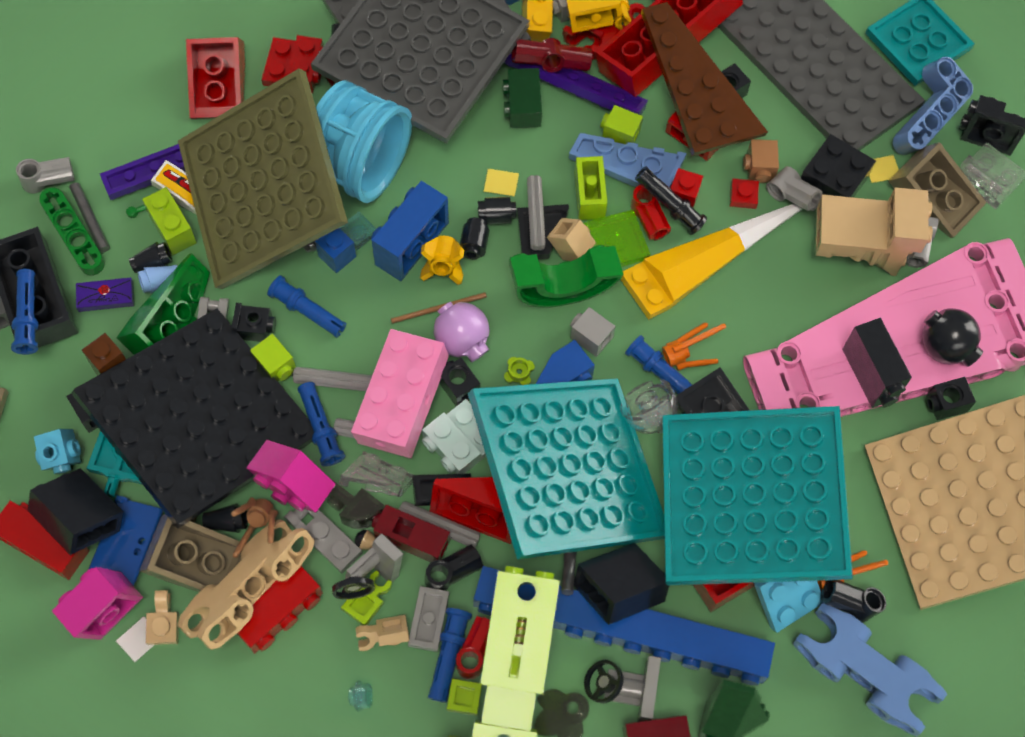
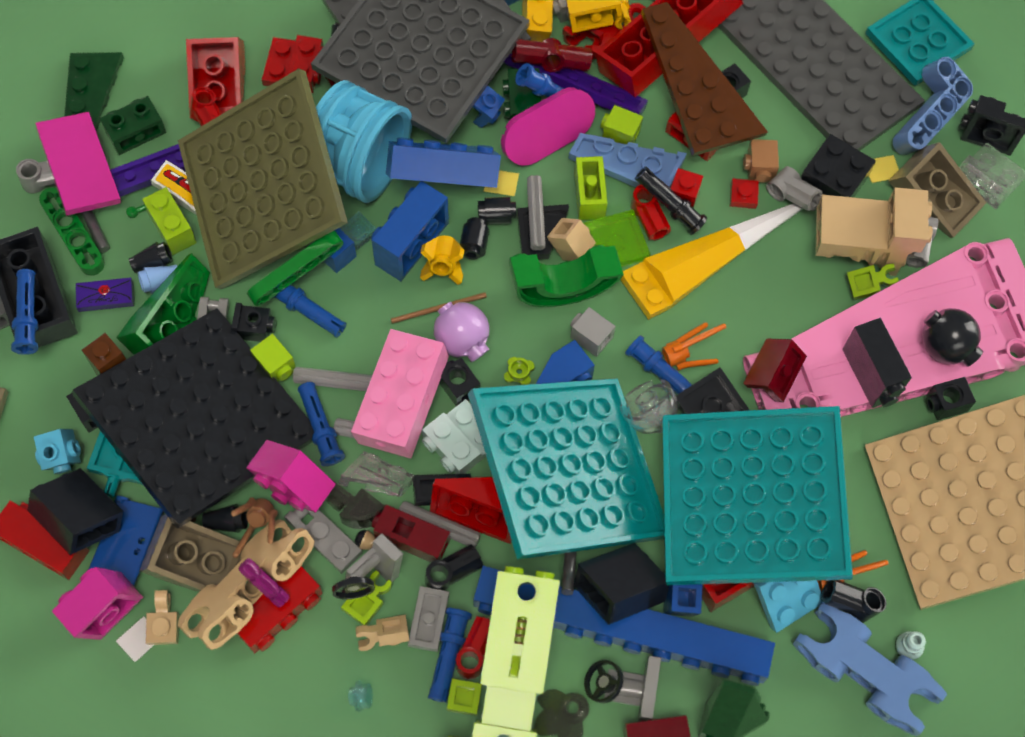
none -> dark pink tile [35,112,120,216]
none -> dark green wing [64,52,124,133]
none -> dark green brick [100,96,166,155]
none -> red piece [189,87,222,126]
none -> magenta axle [238,558,289,607]
none -> green beam [247,231,344,306]
none -> blue wedge [386,138,501,188]
none -> blue bracket [473,86,505,128]
none -> dark pink tile [501,87,595,166]
none -> blue pin [515,63,564,97]
none -> blue brick [663,584,702,617]
none -> dark red panel [744,338,807,402]
none -> lime plate [847,264,899,300]
none -> light aqua piece [896,631,926,660]

